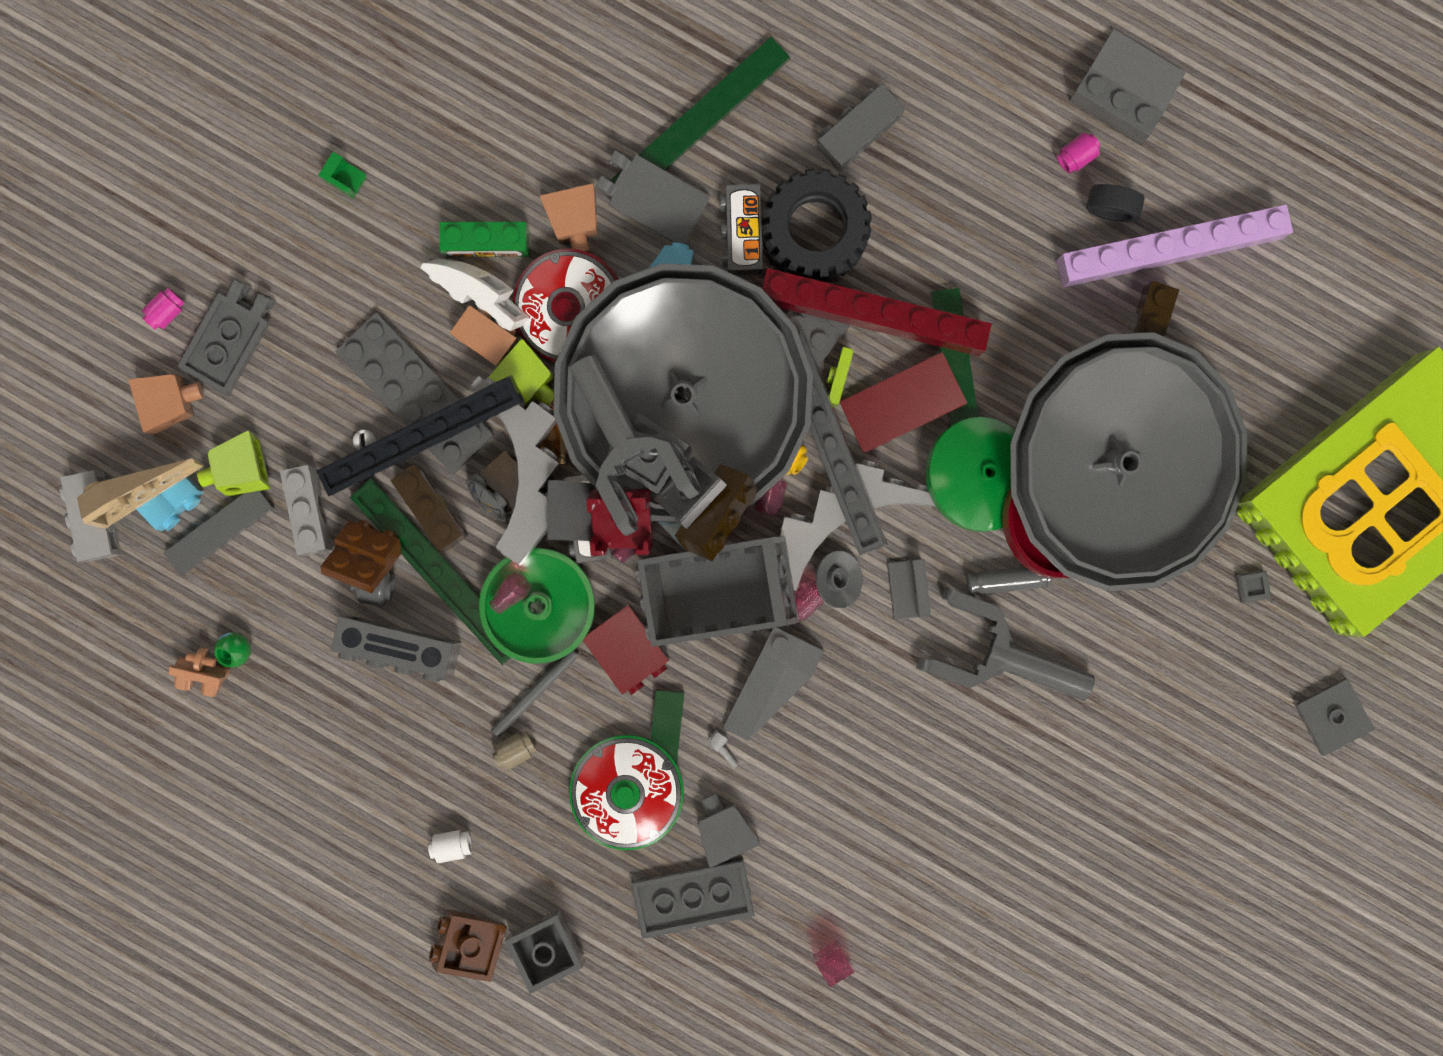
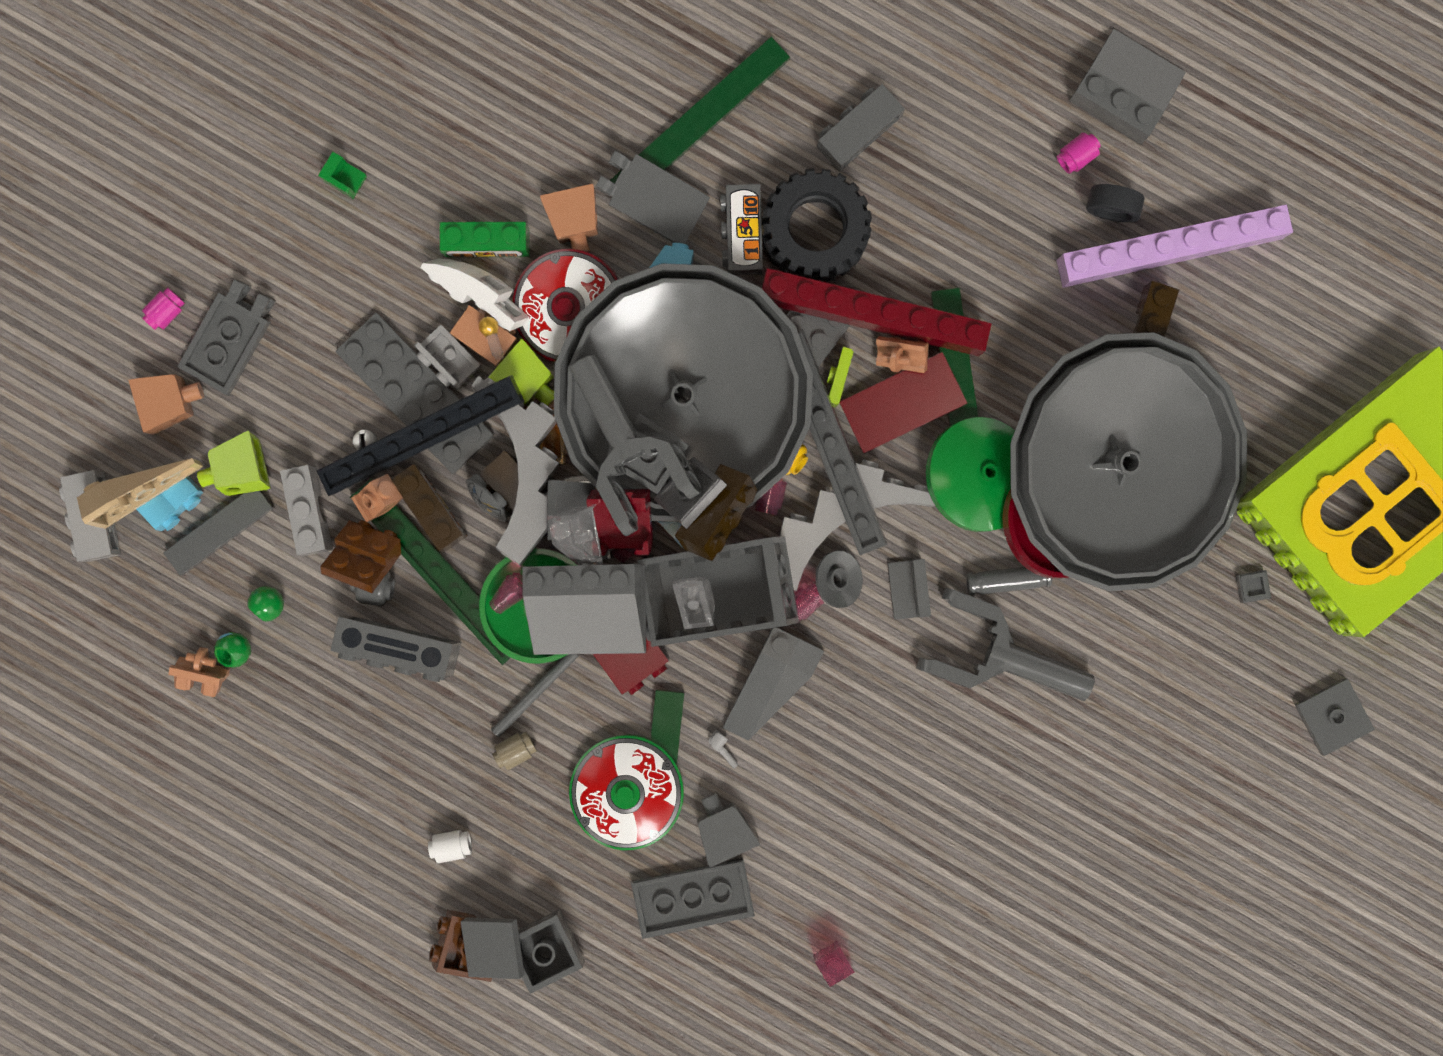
none -> green piece [247,586,284,622]
none -> nougat brick [351,474,403,522]
none -> light grey bracket [414,325,481,390]
none -> dark grey tile [461,918,524,979]
none -> piece [479,317,504,361]
none -> slope [523,564,646,655]
none -> clear slope [547,506,603,565]
none -> clear slope [672,577,715,629]
none -> nougat hips [876,336,929,373]

